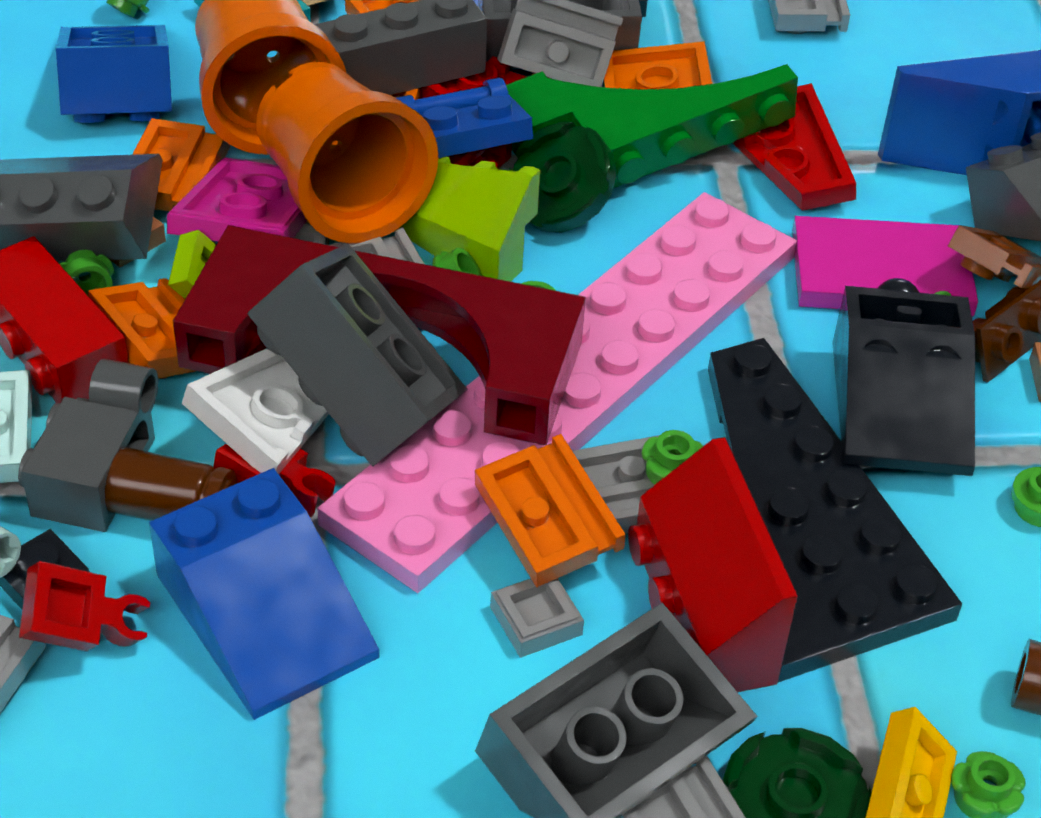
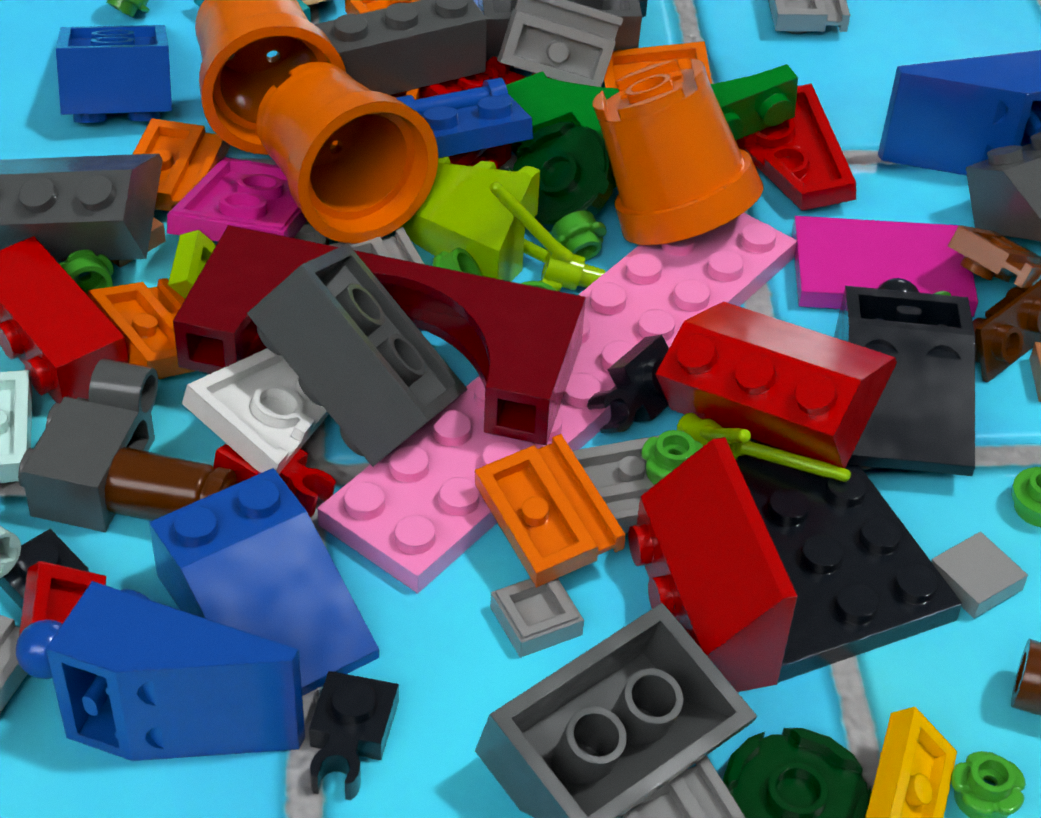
none -> blue slope [15,581,305,761]
none -> black plate [309,671,399,800]
none -> lime plant [490,182,606,292]
none -> bright green plate [551,211,607,261]
none -> black plate [587,335,669,434]
none -> orange piece [592,59,764,245]
none -> red slope [656,301,897,468]
none -> lime plant [677,413,851,482]
none -> light grey tile [931,531,1028,618]

